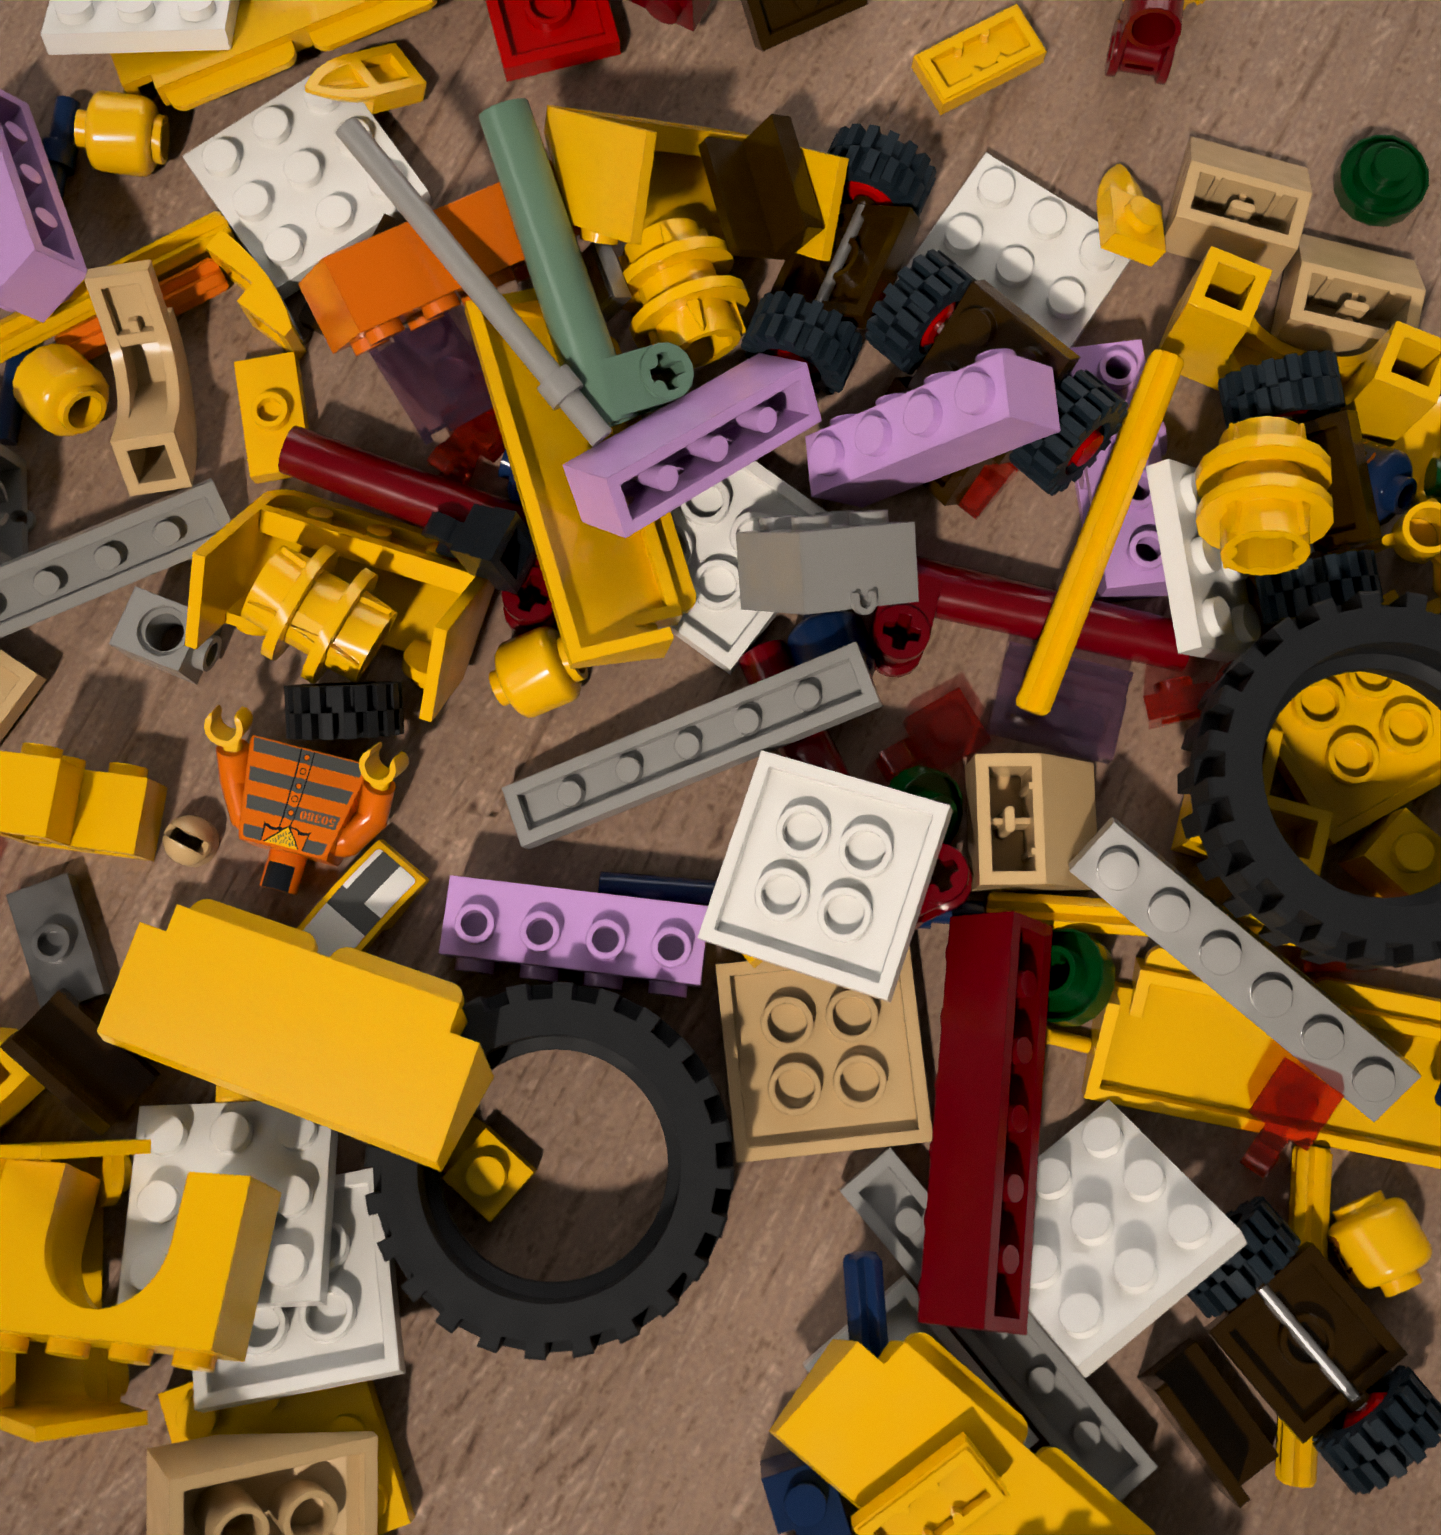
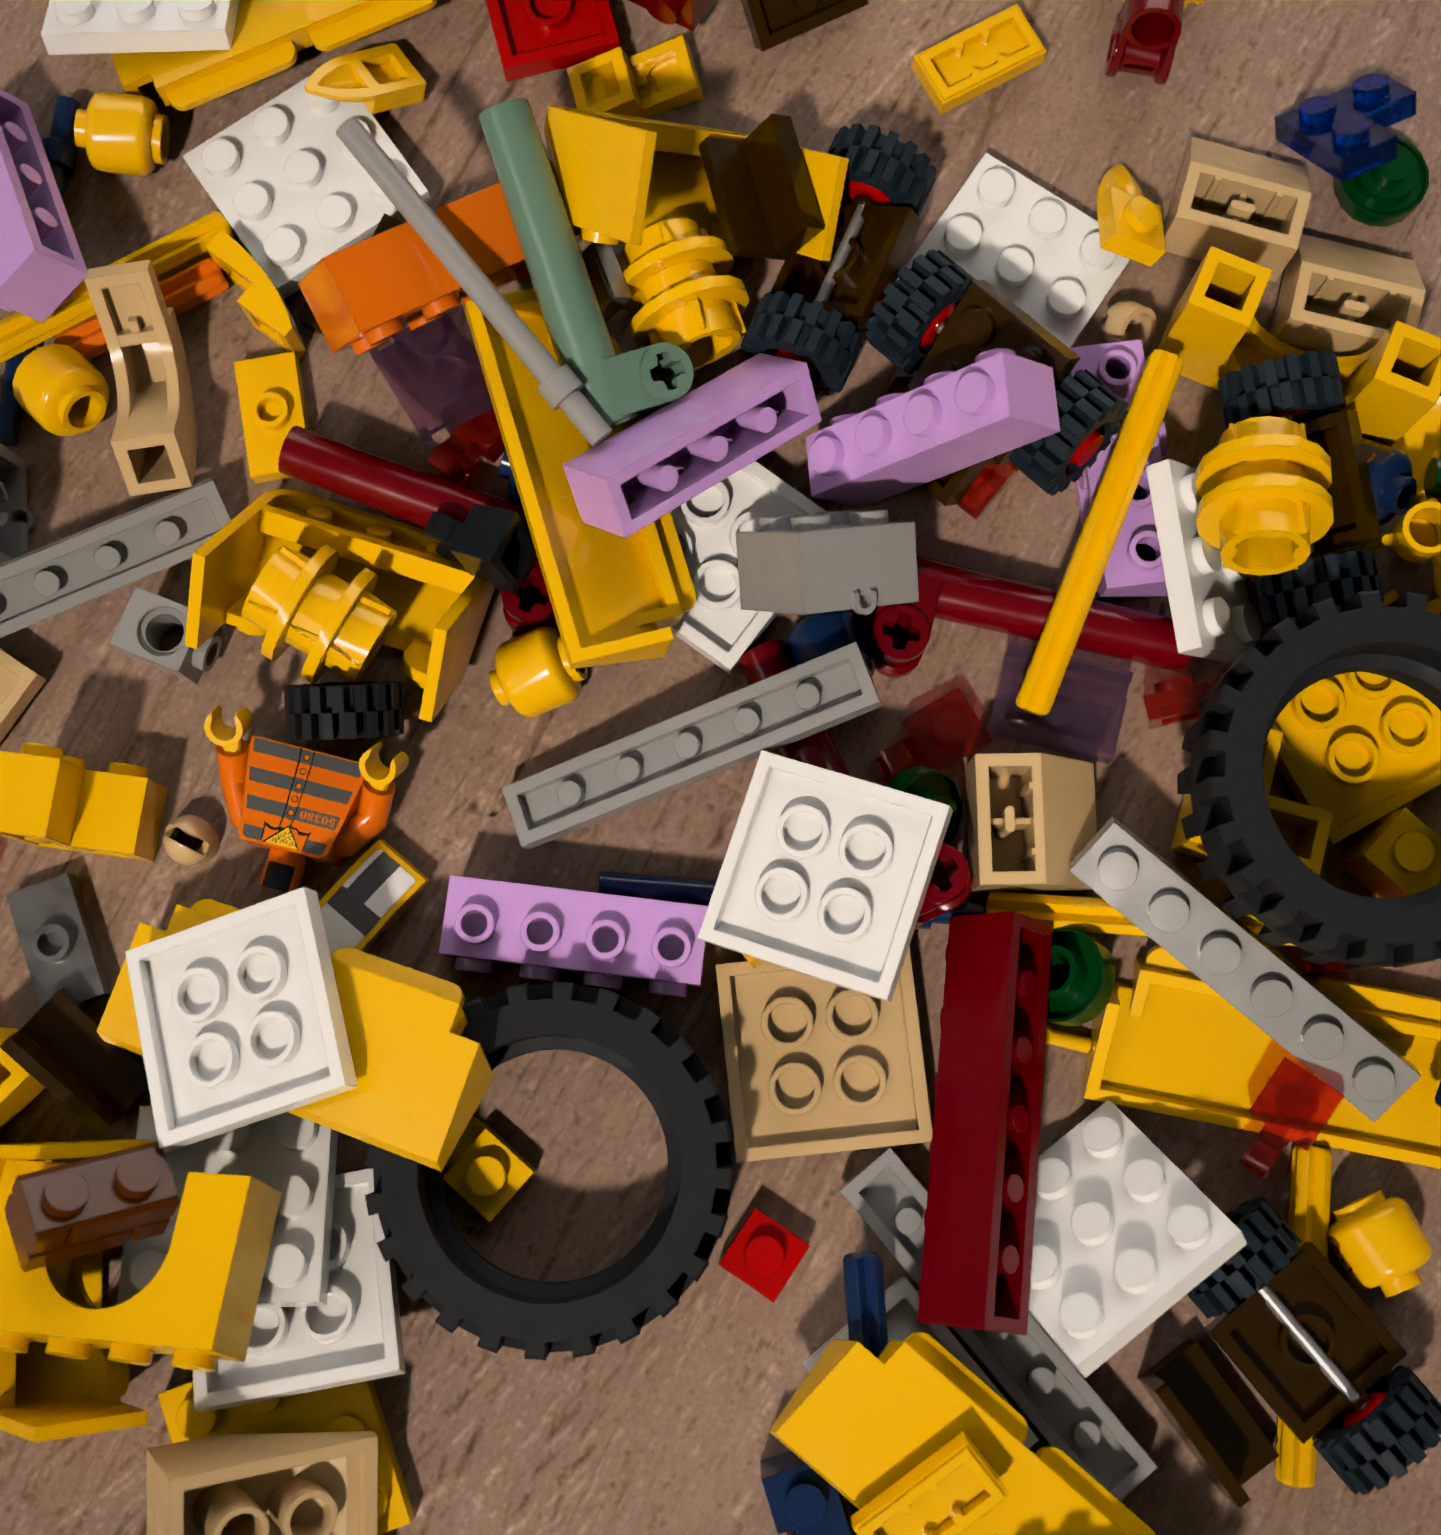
none -> reddish brown brick [5,1141,180,1272]
none -> white plate [125,887,358,1150]
none -> yellow slope [566,35,704,118]
none -> red plate [718,1206,810,1303]
none -> tan hinge [1101,300,1157,349]
none -> clear blue plate [1275,73,1416,182]

